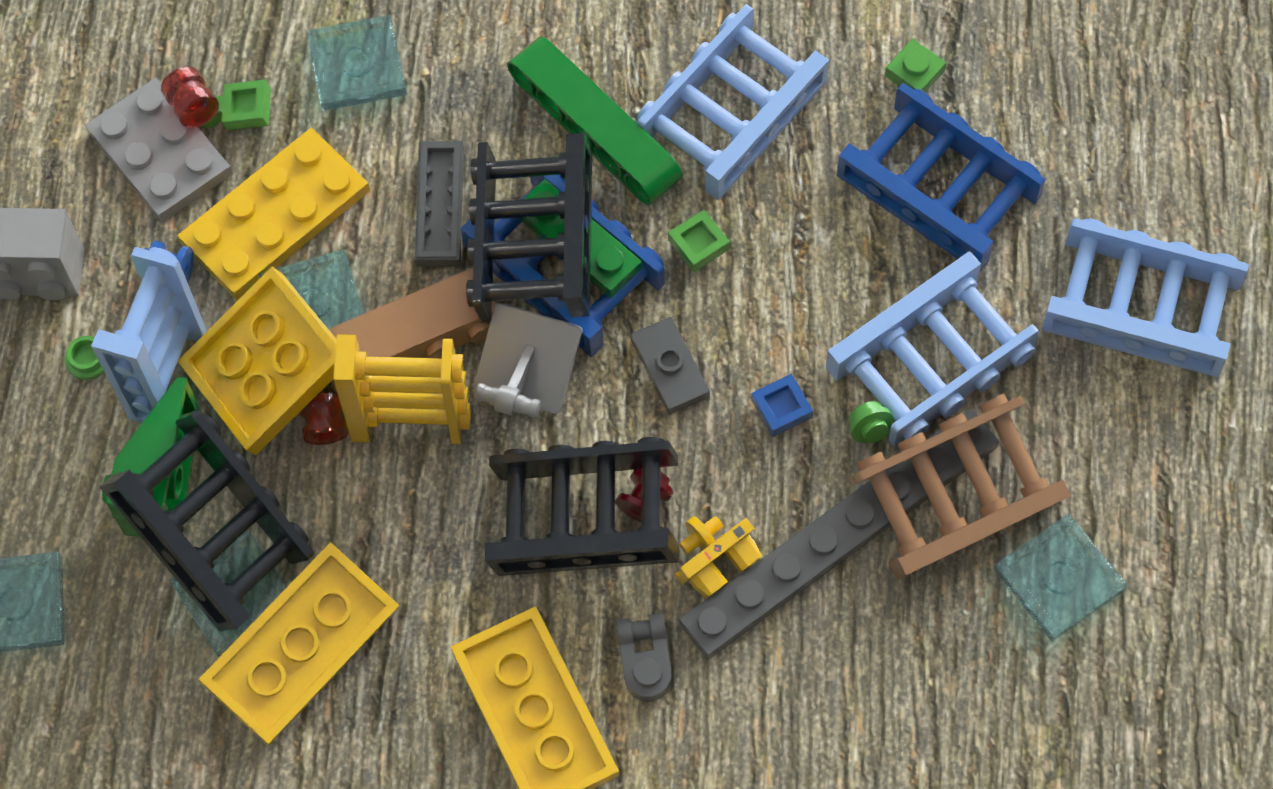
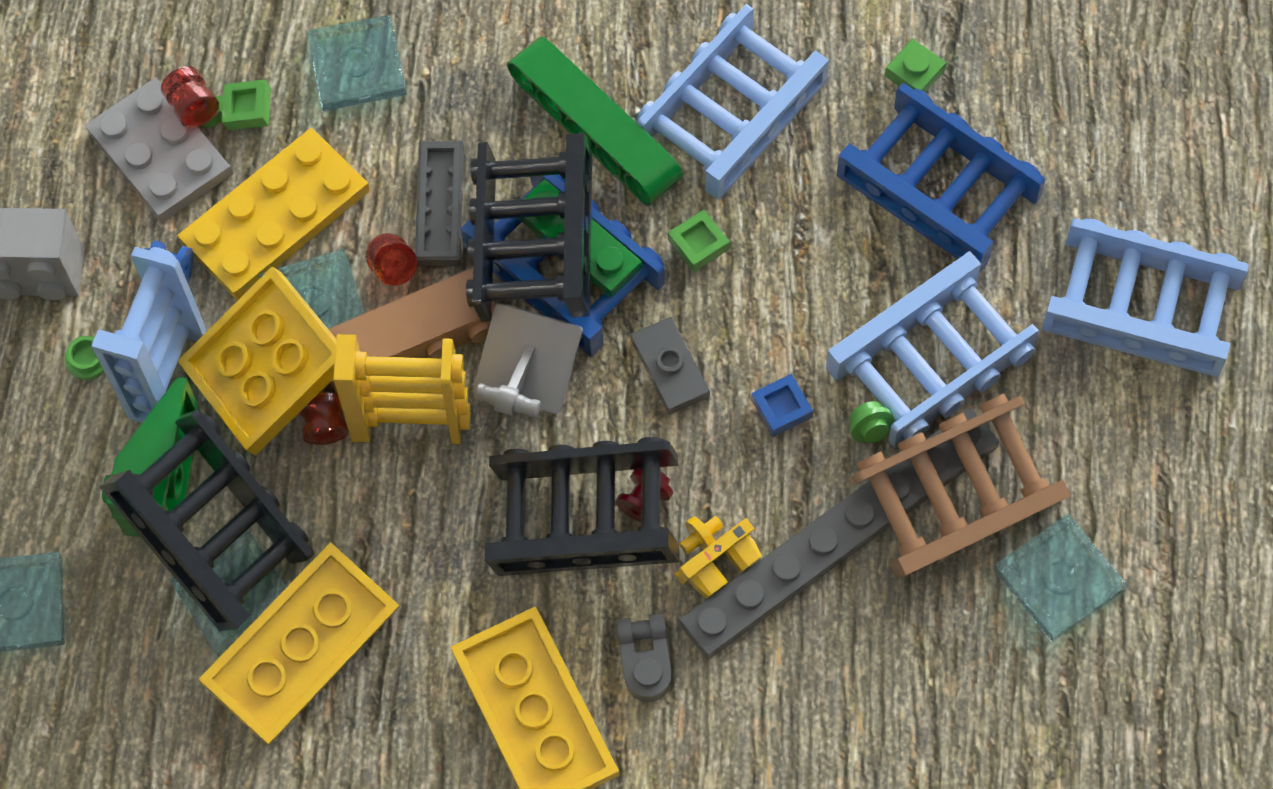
none -> clear red wheel [365,233,417,286]

